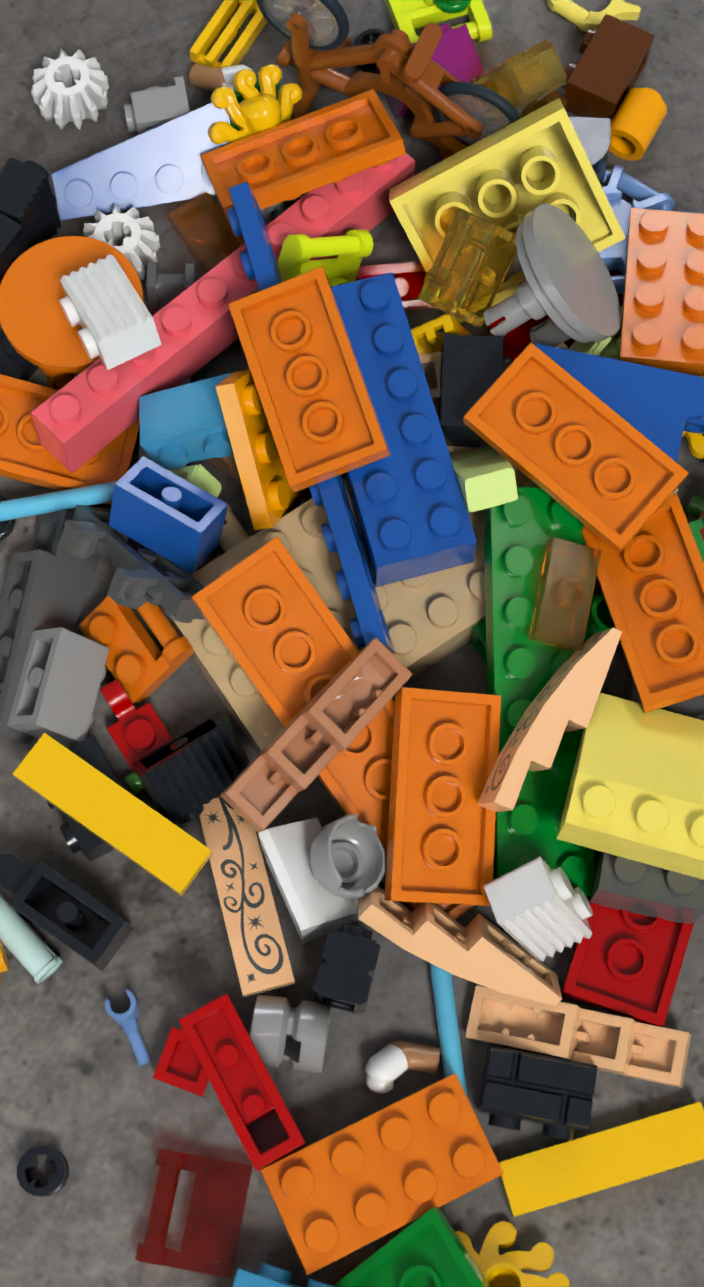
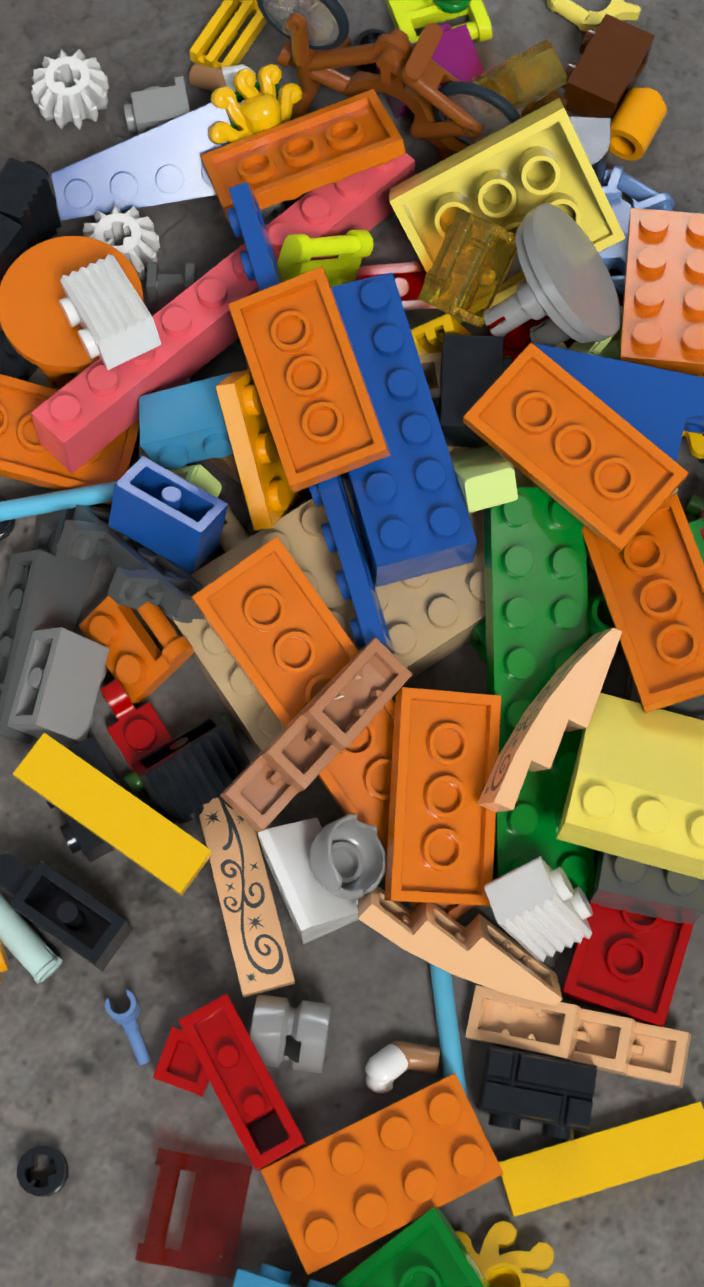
clear orange plate [168,191,245,273] -> none
black brick [313,924,381,1015] -> none
clear orange plate [528,537,601,651] -> none

